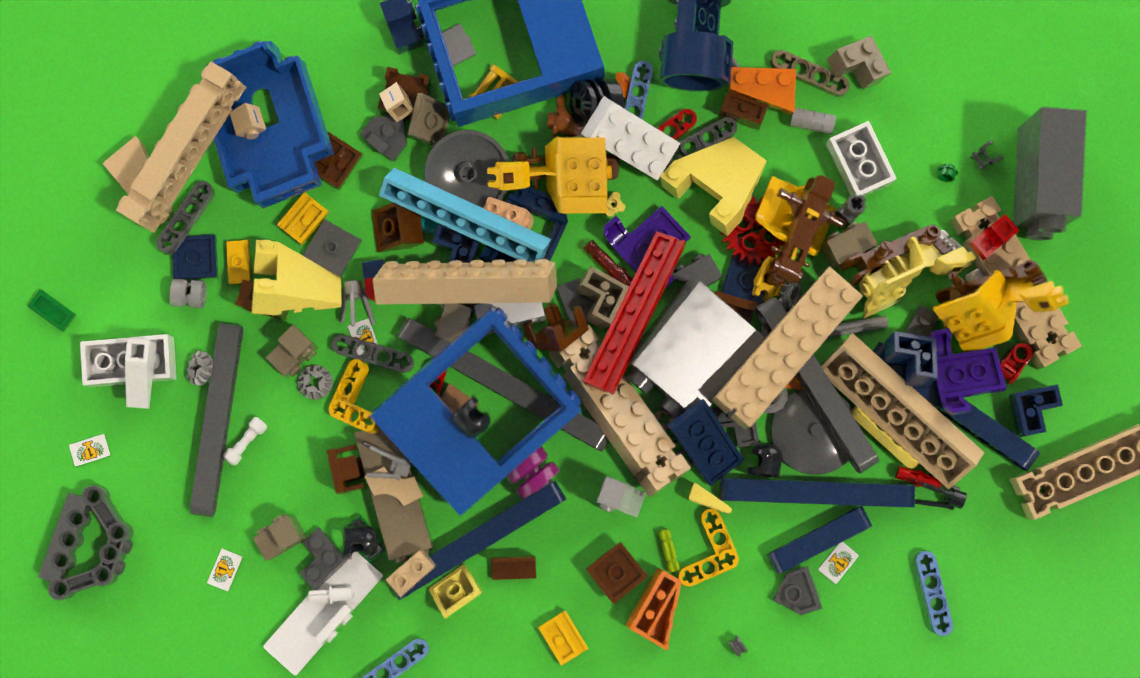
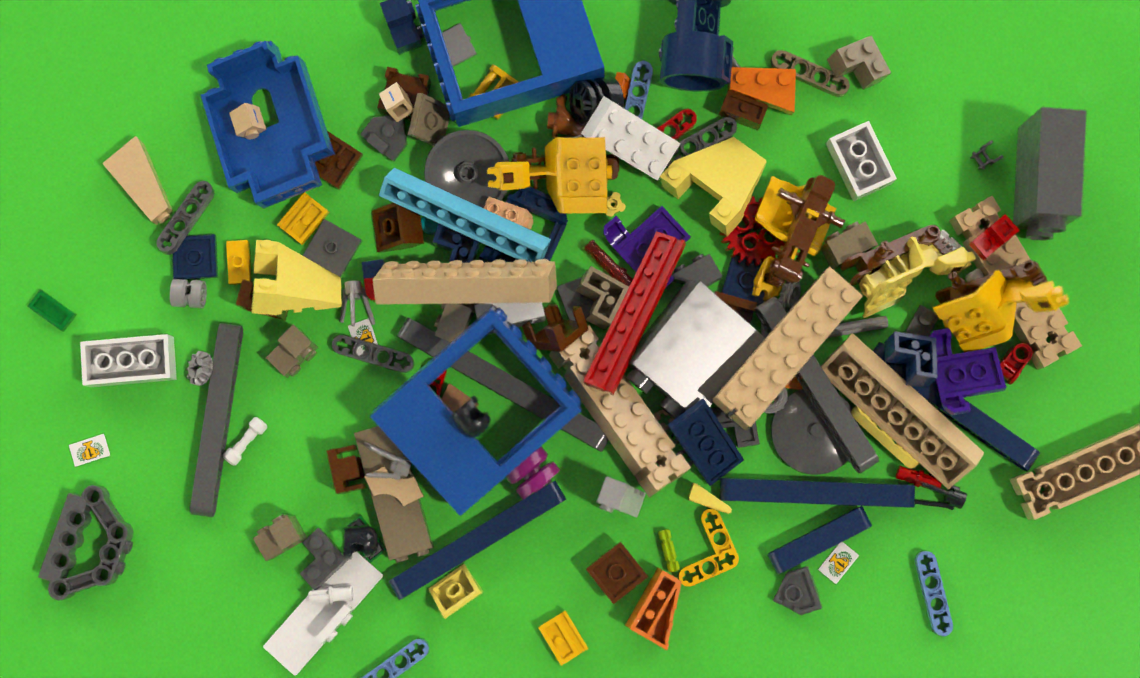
tan brick [116,61,246,233] -> none
white slope [125,339,156,409] -> none
white sticker [207,549,243,592] -> none
light grey gear [297,365,333,400] -> none
yellow beam [329,359,381,434] -> none
tan brick [386,548,436,597] -> none
reddish brown panel [491,556,536,580] -> none
dark grey bush [728,635,748,658] -> none
black helmet [747,443,783,478] -> none
light grey axle [790,107,836,134] -> none
dark grey piece [835,194,866,226] -> none
green plate [937,163,959,182] -> none
dark blue brick [1008,384,1063,437] -> none

